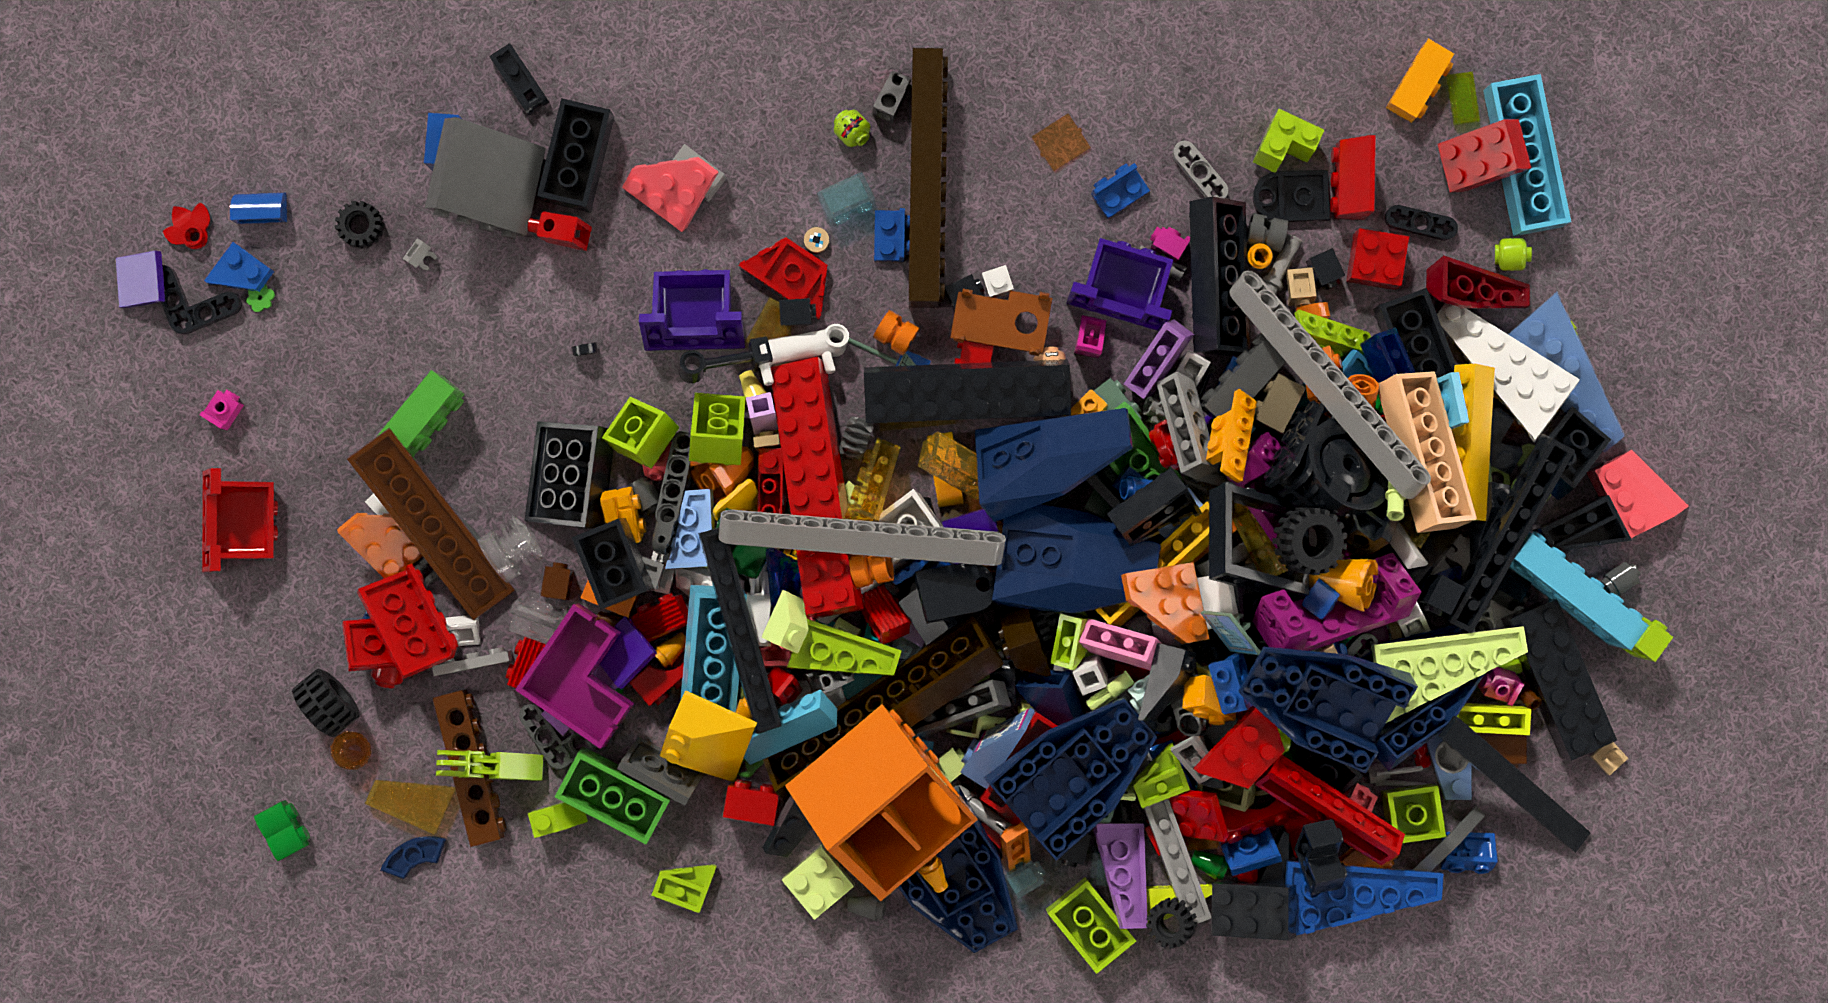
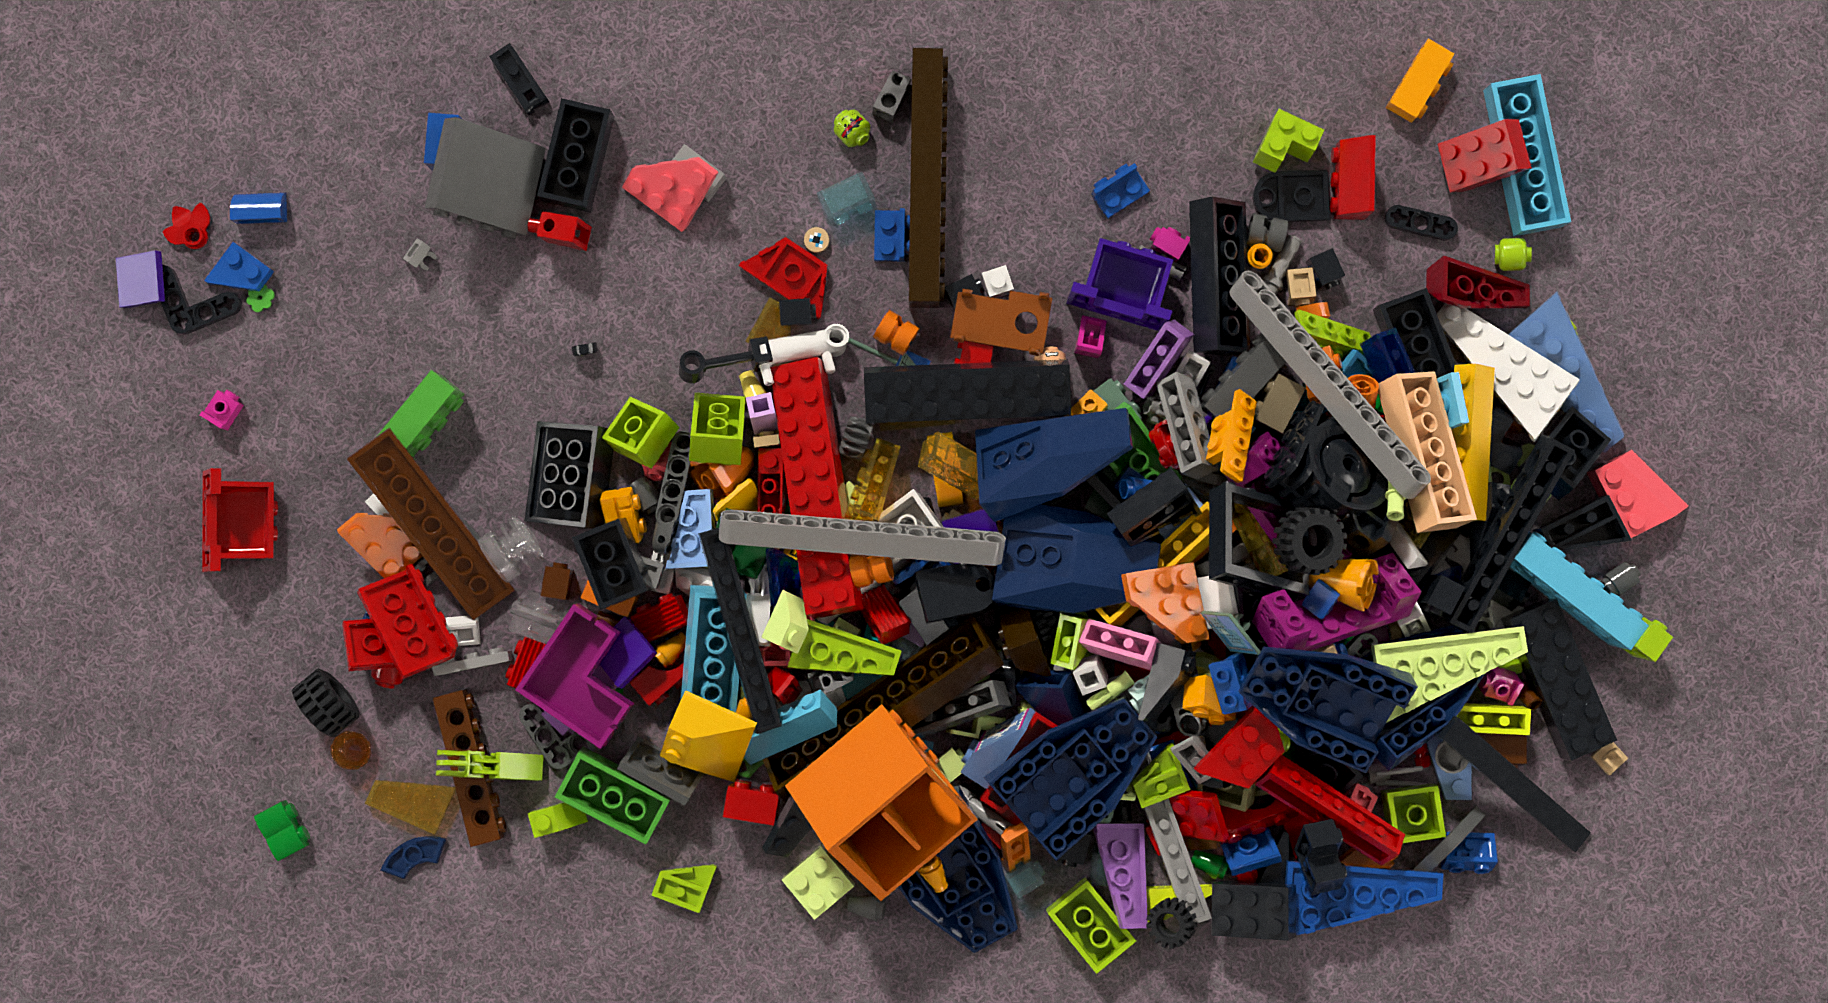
black tyre [335,201,384,248] -> none
dark purple windscreen [639,269,745,351] -> none
clear orange piece [1032,113,1091,171] -> none
light grey beam [1172,141,1228,198] -> none
black brick [1191,629,1225,667] -> none
red brick [1346,228,1409,290] -> none
clear neon green tile [1446,71,1480,125] -> none

